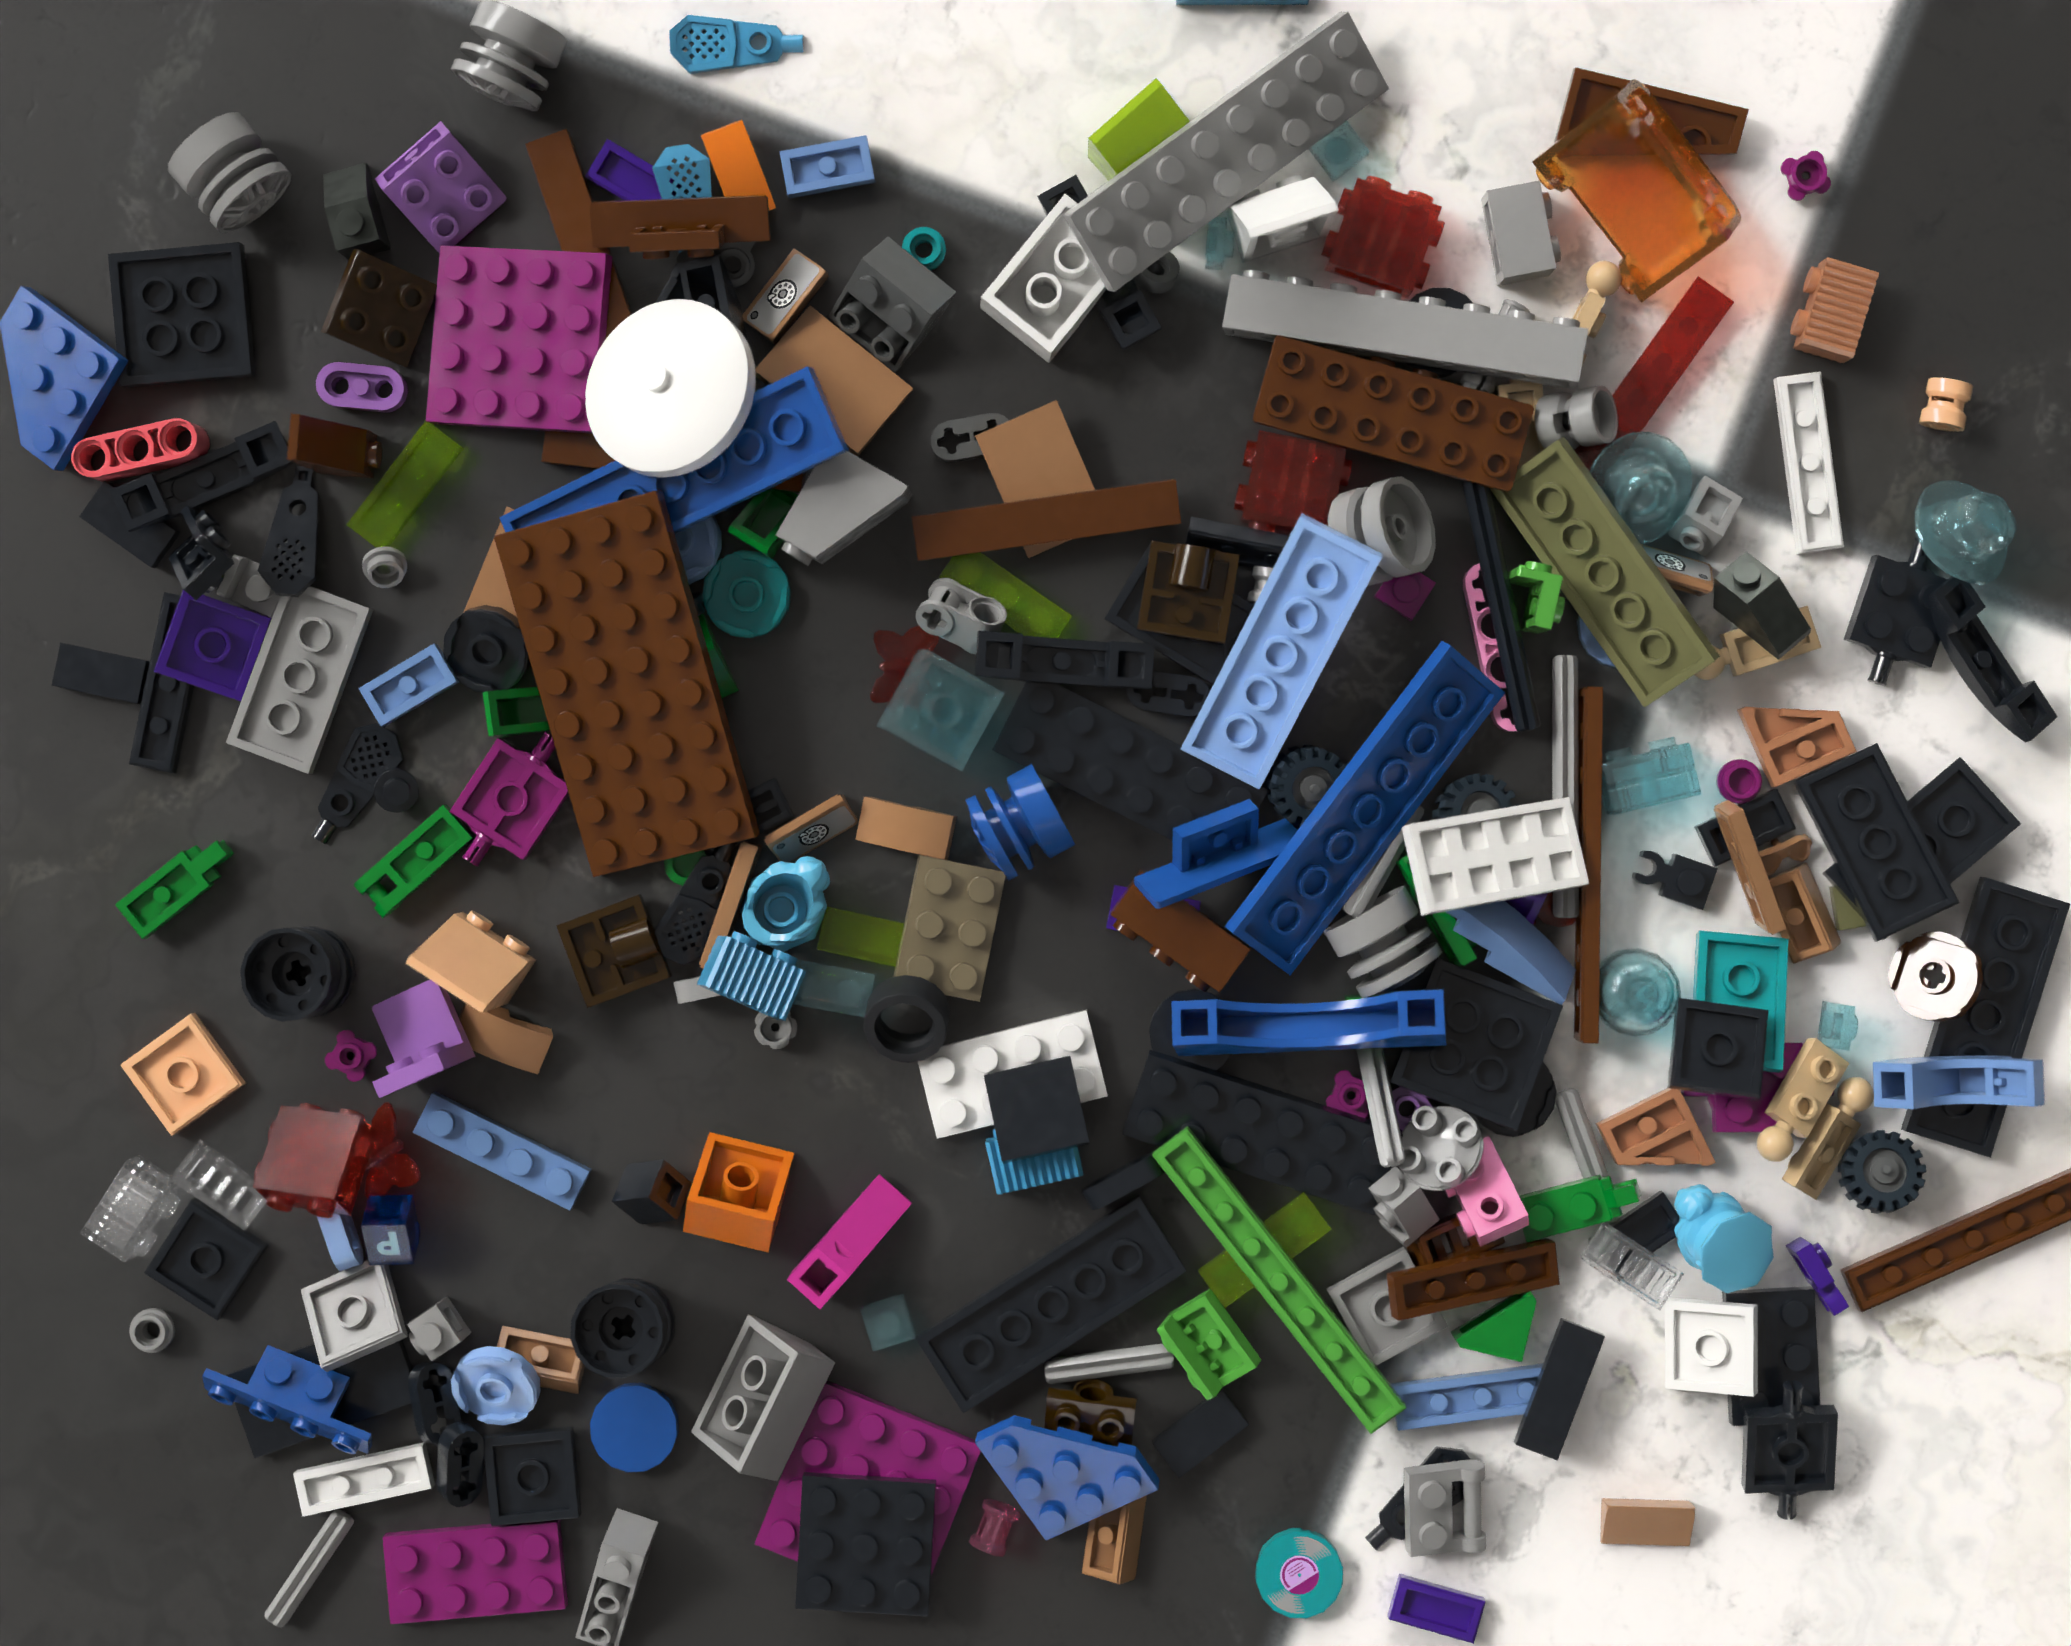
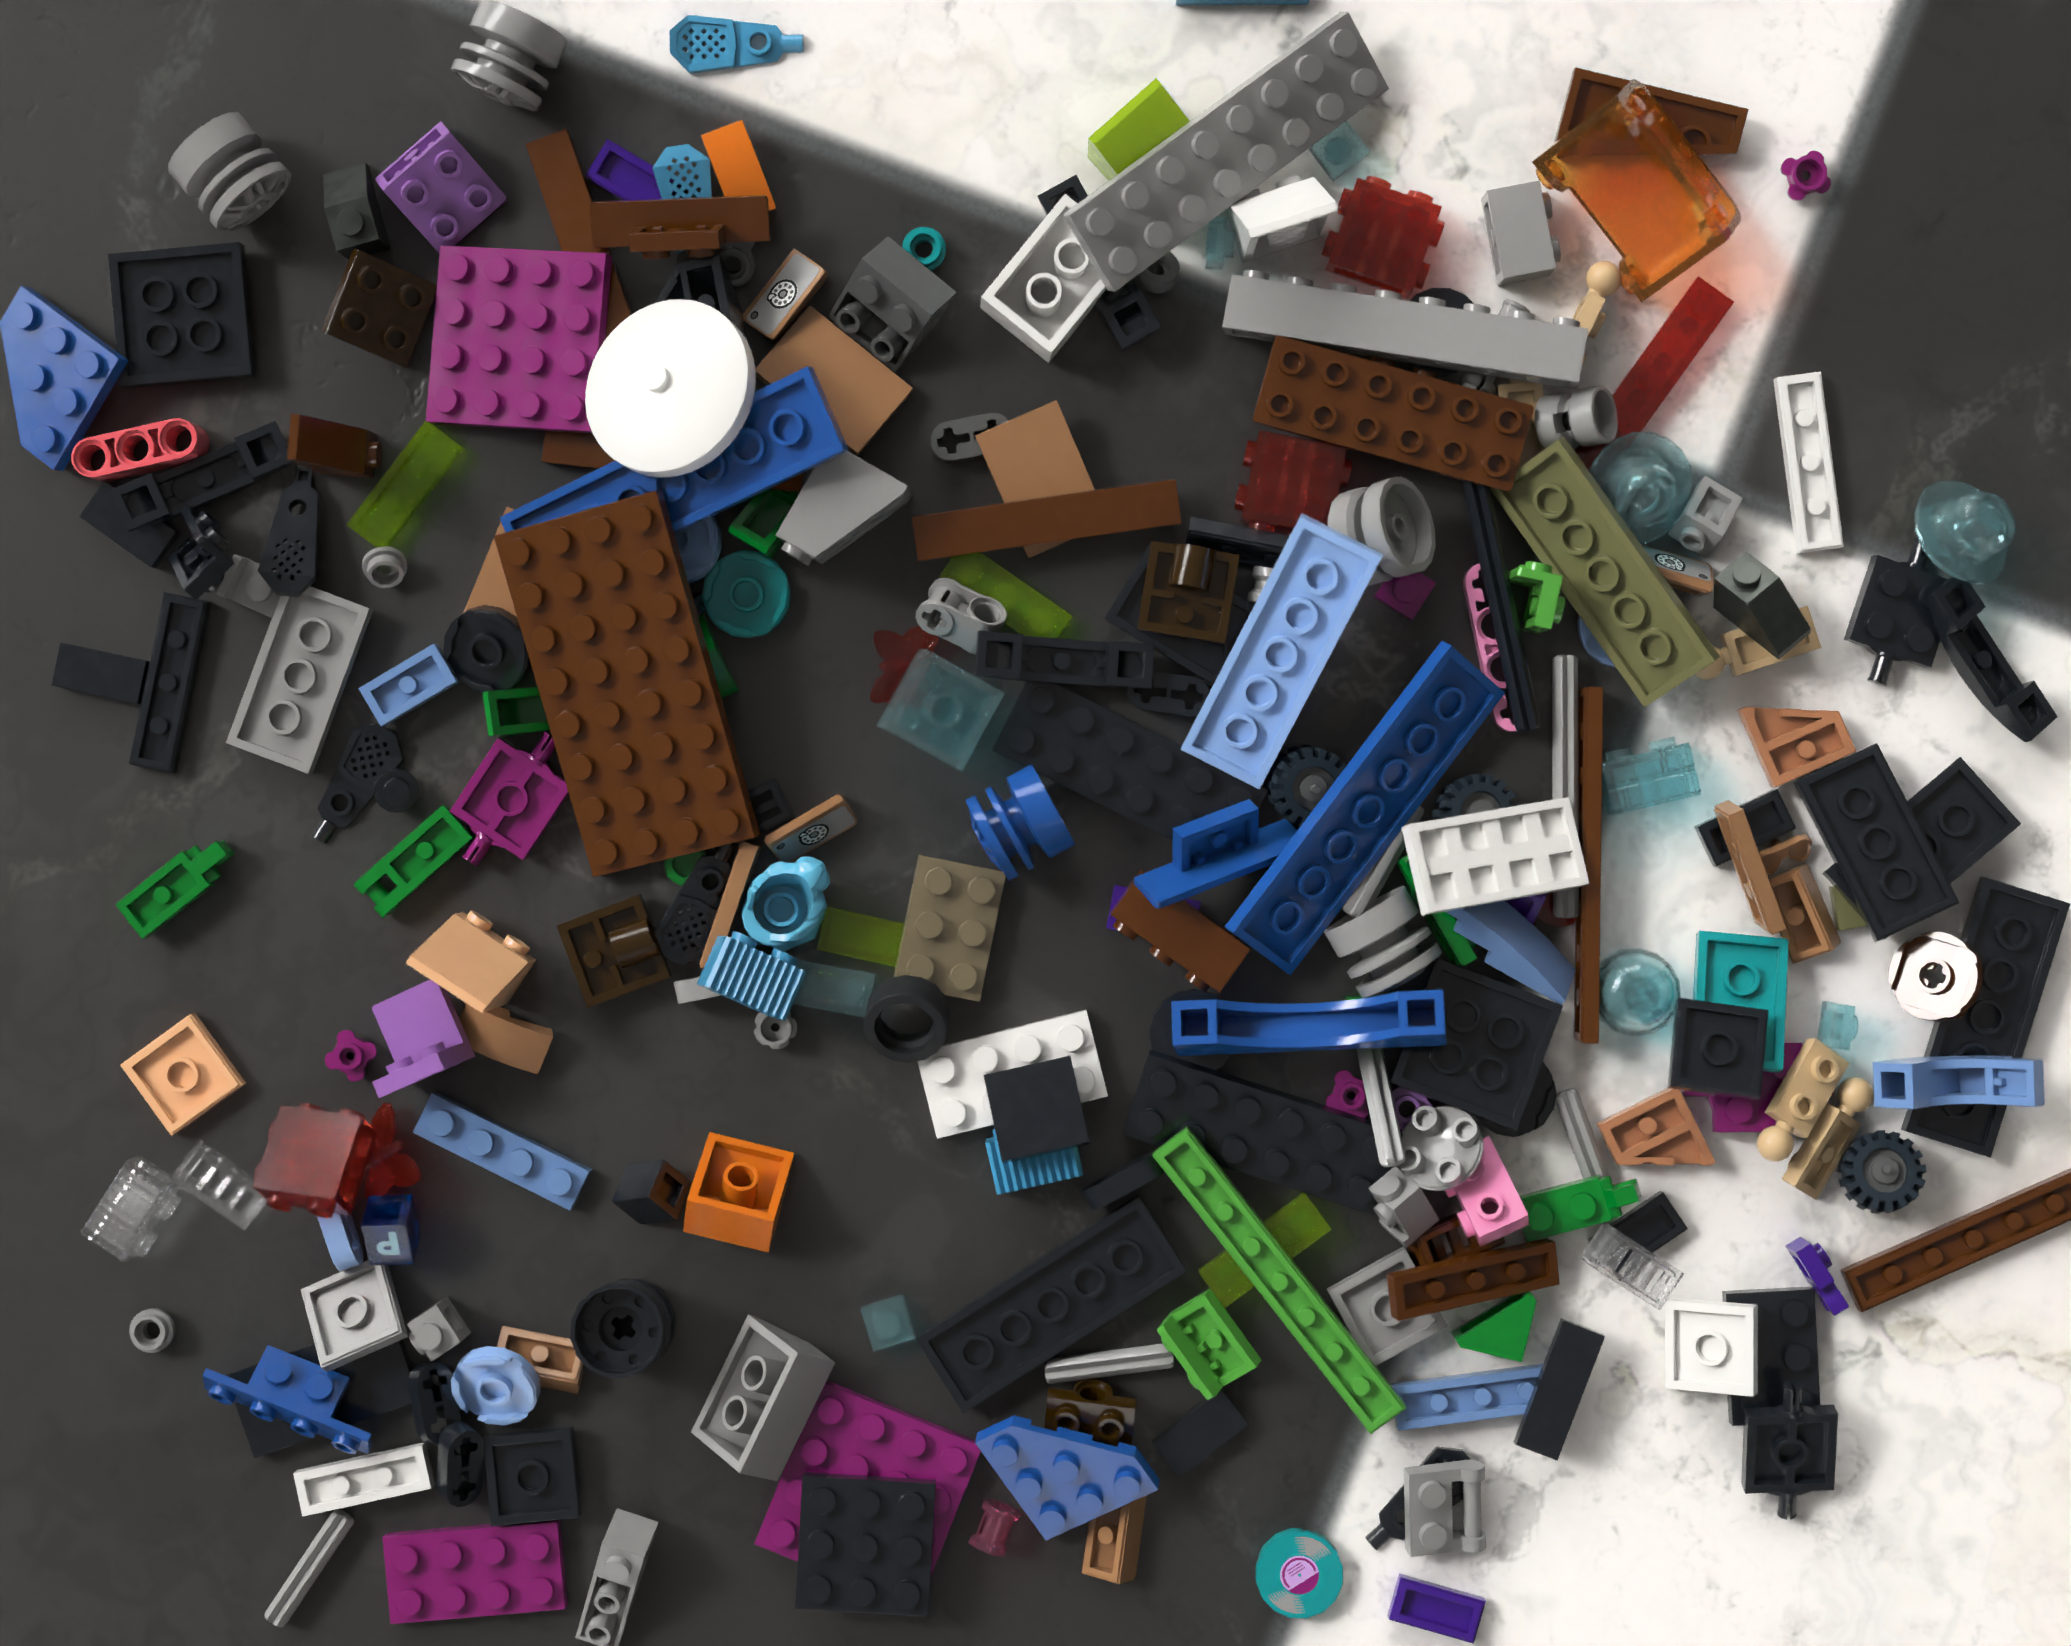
black tile [144,1197,269,1321] -> none
dark purple plate [154,590,271,701] -> none
black wheel [240,926,356,1022] -> none
medium lavender plate [316,362,408,413] -> none
blue tile [590,1383,679,1472] -> none
medium blue plate [779,135,875,199] -> none
dark pink slope [787,1173,912,1309] -> none
medium nougat slope [855,797,957,860] -> none
medium nougat slope [1600,1498,1695,1546] -> none
black plate [1632,851,1718,910] -> none
medium azure piece [1674,1184,1774,1294] -> none
magenta plate [1716,759,1762,803] -> none
nougat brick [1790,257,1879,363] -> none
light nougat wheel [1919,377,1973,432] -> none

